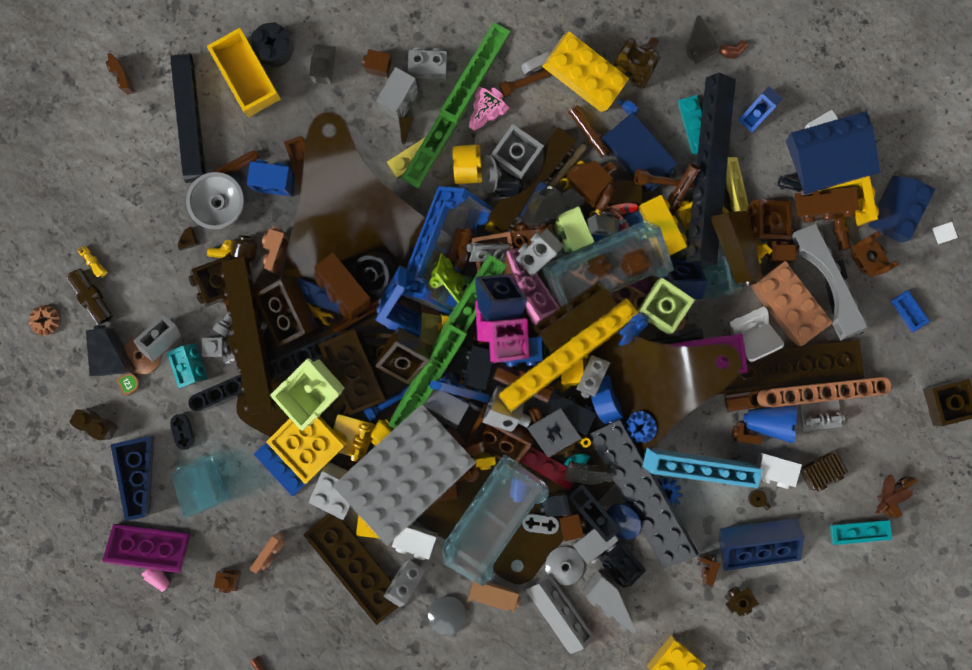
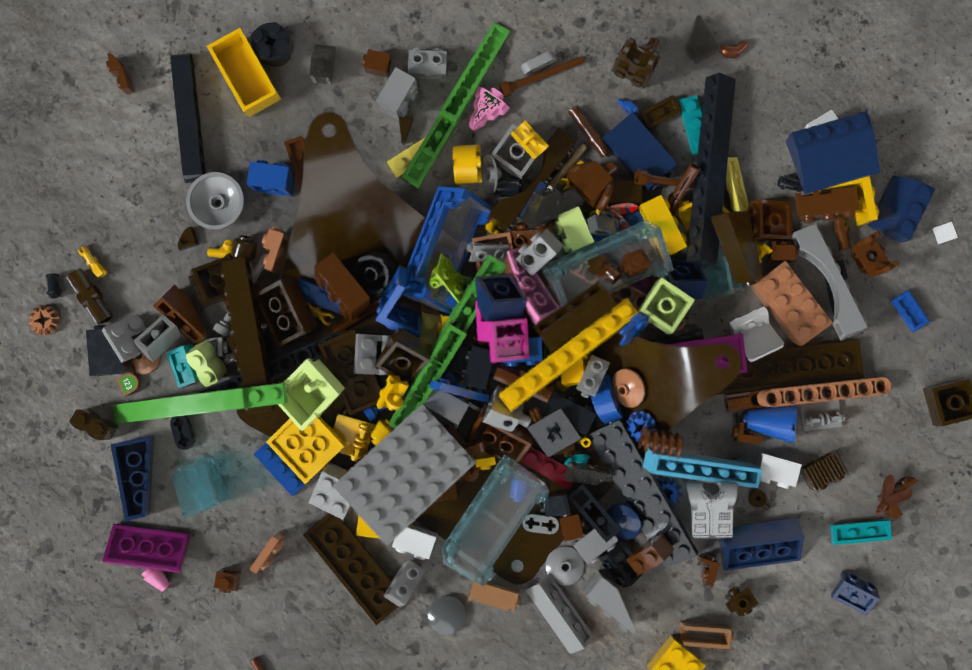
reddish brown axle [213,150,260,176] -> none
reddish brown hinge [448,228,475,270] -> none
yellow piece [542,31,629,112] -> none
blue slope [738,86,783,132] -> none
none -> black pin [45,273,62,298]
none -> light grey plate [102,314,147,363]
none -> bright green slope [112,383,288,424]
none -> reddish brown slope [153,284,207,345]
none -> yellowish green brick [186,340,227,387]
none -> light grey plate [354,334,391,375]
none -> yellow hips [377,375,409,410]
none -> yellow hips [511,121,549,160]
none -> reddish brown plate [605,266,623,285]
none -> nougat dish [612,369,645,407]
none -> reddish brown brick [626,534,675,576]
none -> reddish brown piece [638,426,684,459]
none -> dark brown plate [639,95,682,131]
none -> medium nougat window [679,621,734,649]
none -> light grey piece [687,482,738,539]
none -> dark blue bracket [831,571,879,616]

